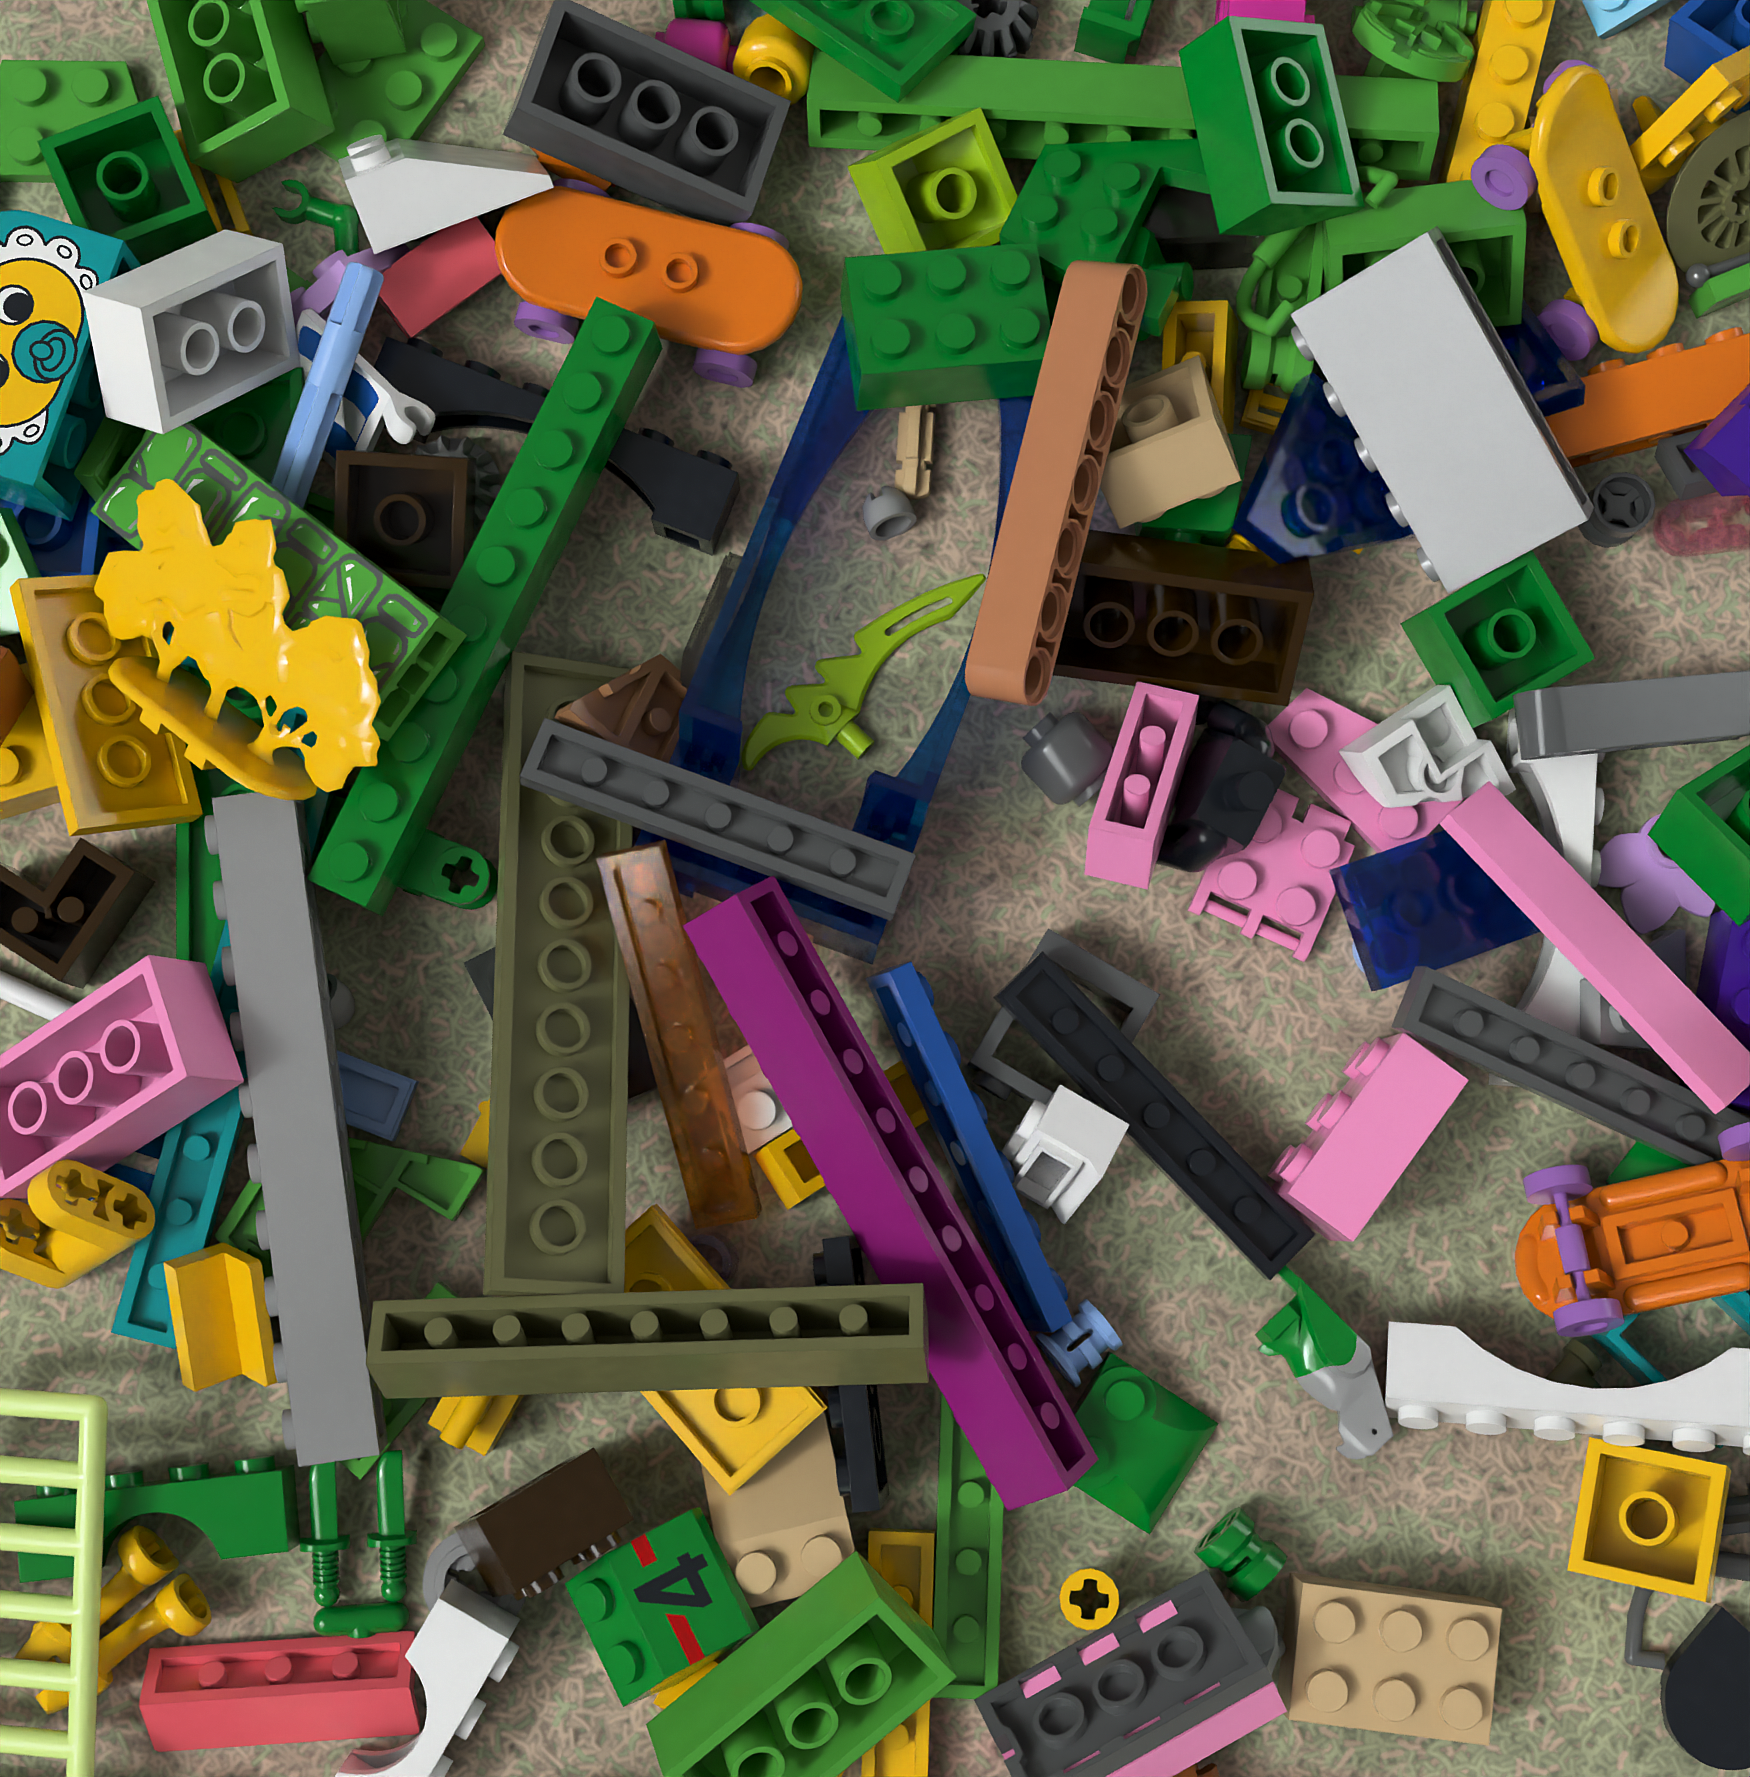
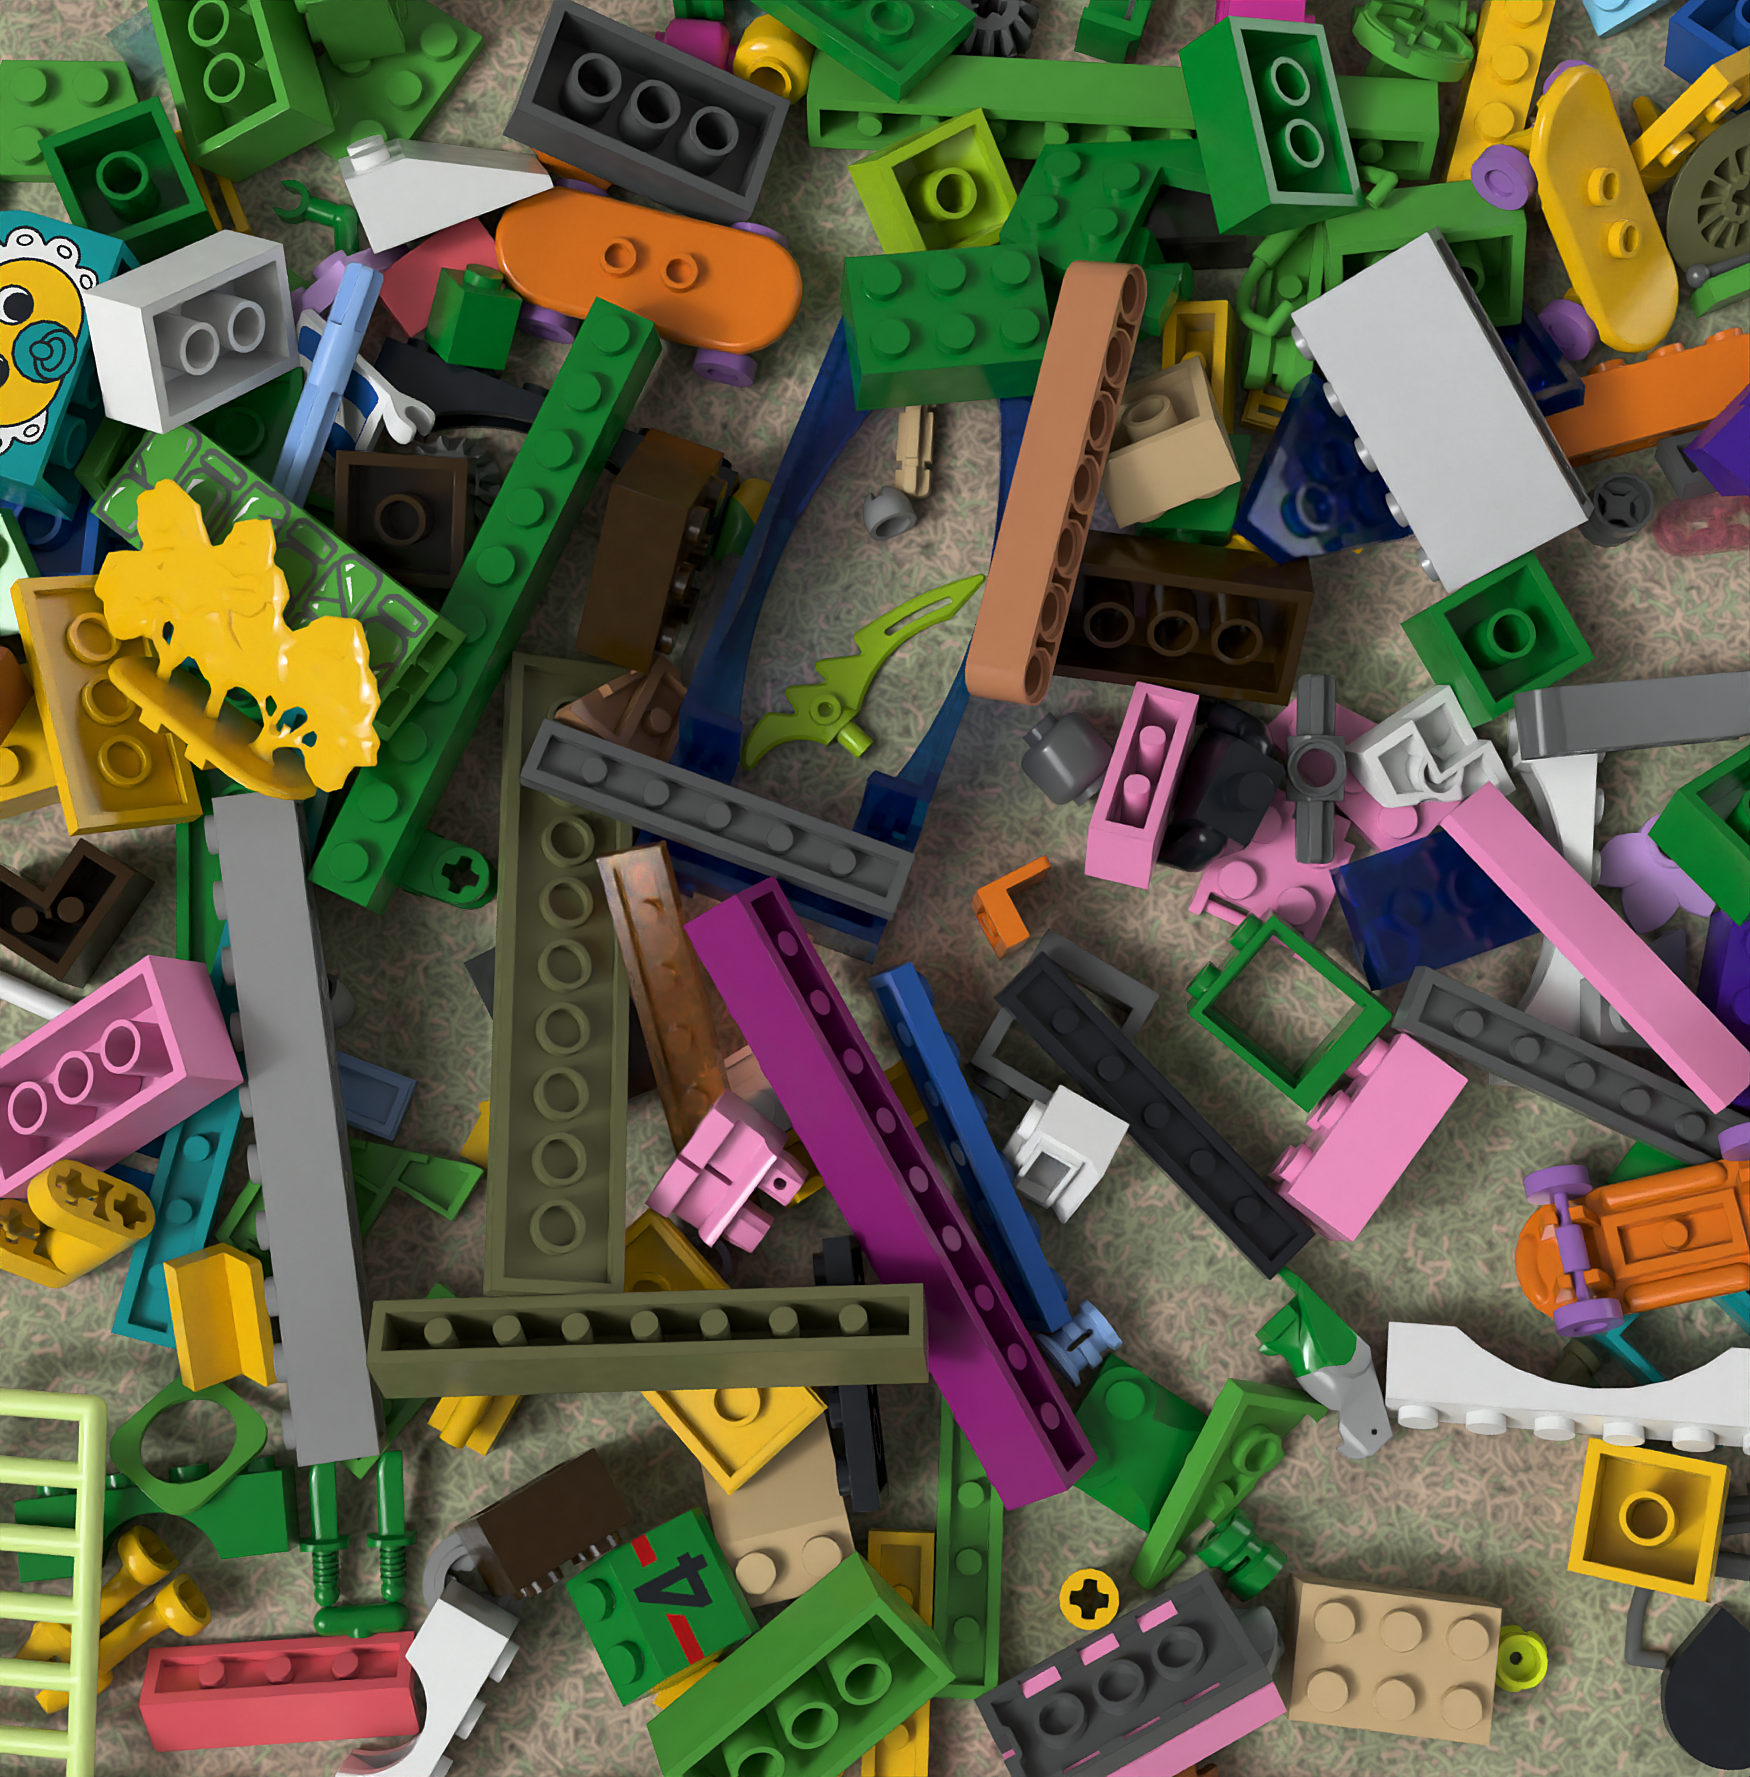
none -> clear light blue tile [105,6,167,90]
none -> bright green piece [109,1375,268,1515]
none -> green brick [424,264,523,370]
none -> dark brown brick [575,427,728,675]
none -> bright pink hips [644,1088,809,1253]
none -> bright green arm [712,478,777,567]
none -> orange panel [970,855,1052,961]
none -> bright green wing [1129,1378,1328,1590]
none -> green window [1185,907,1394,1113]
none -> dark grey axle [1285,674,1347,864]
none -> neon yellow plate [1495,1625,1548,1692]

